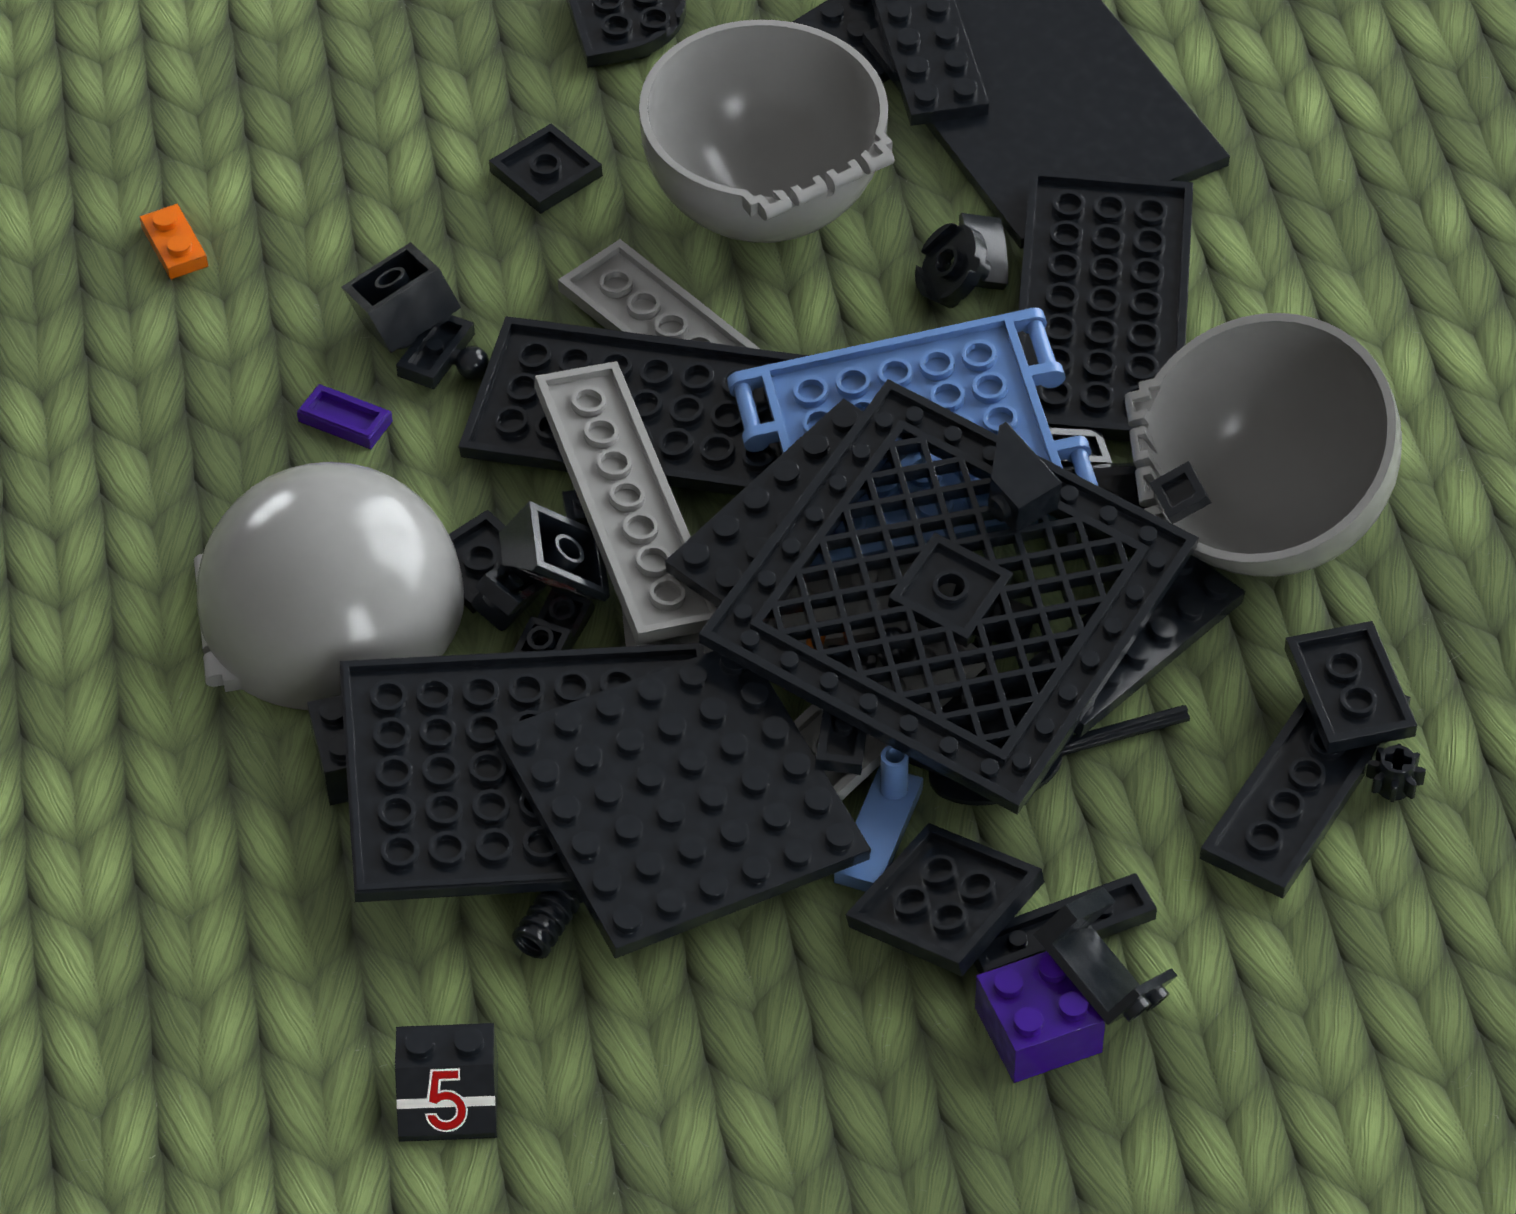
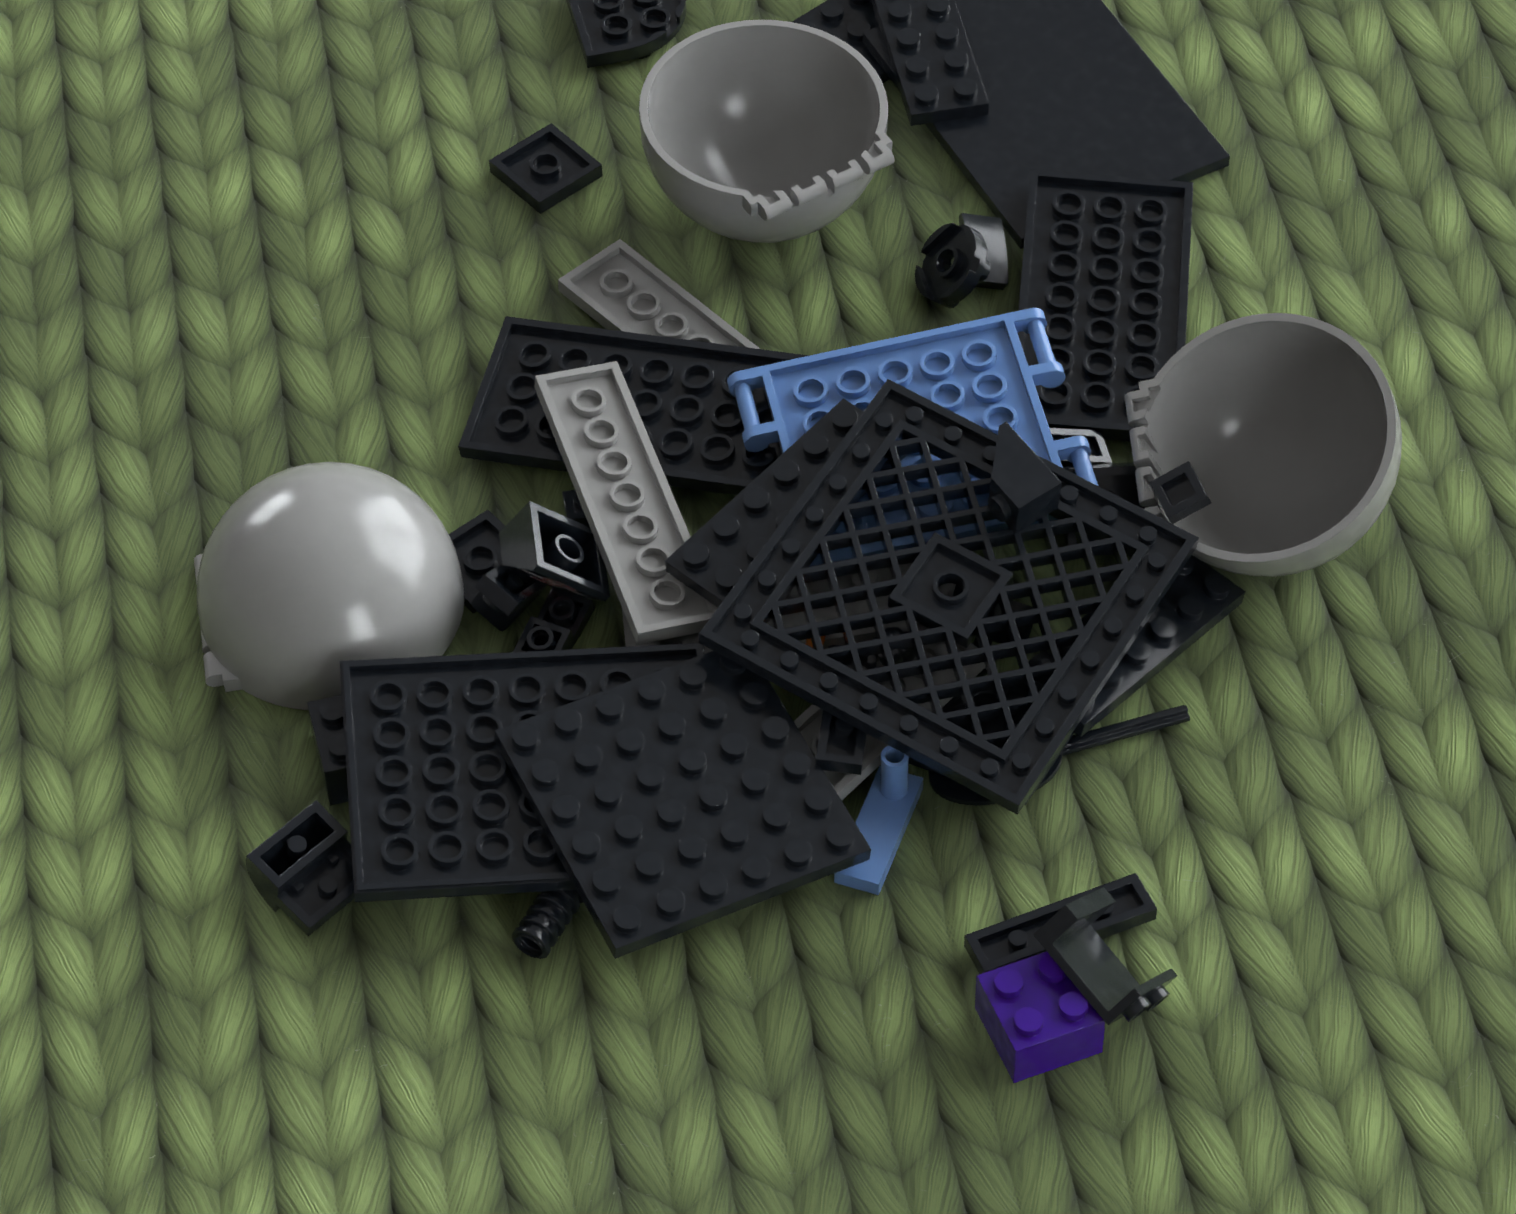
orange plate [139,203,208,280] -> none
dark purple tile [297,384,393,450] -> none
black brick [341,242,461,353] -> none
black slope [395,1023,498,1142] -> none
black plate [396,315,489,389] -> none
black plate [845,823,1045,976] -> none
black plate [1200,694,1411,899] -> none
black plate [1284,621,1417,754] -> none
black gear [1366,744,1426,802] -> none
none -> black brick [246,800,354,936]

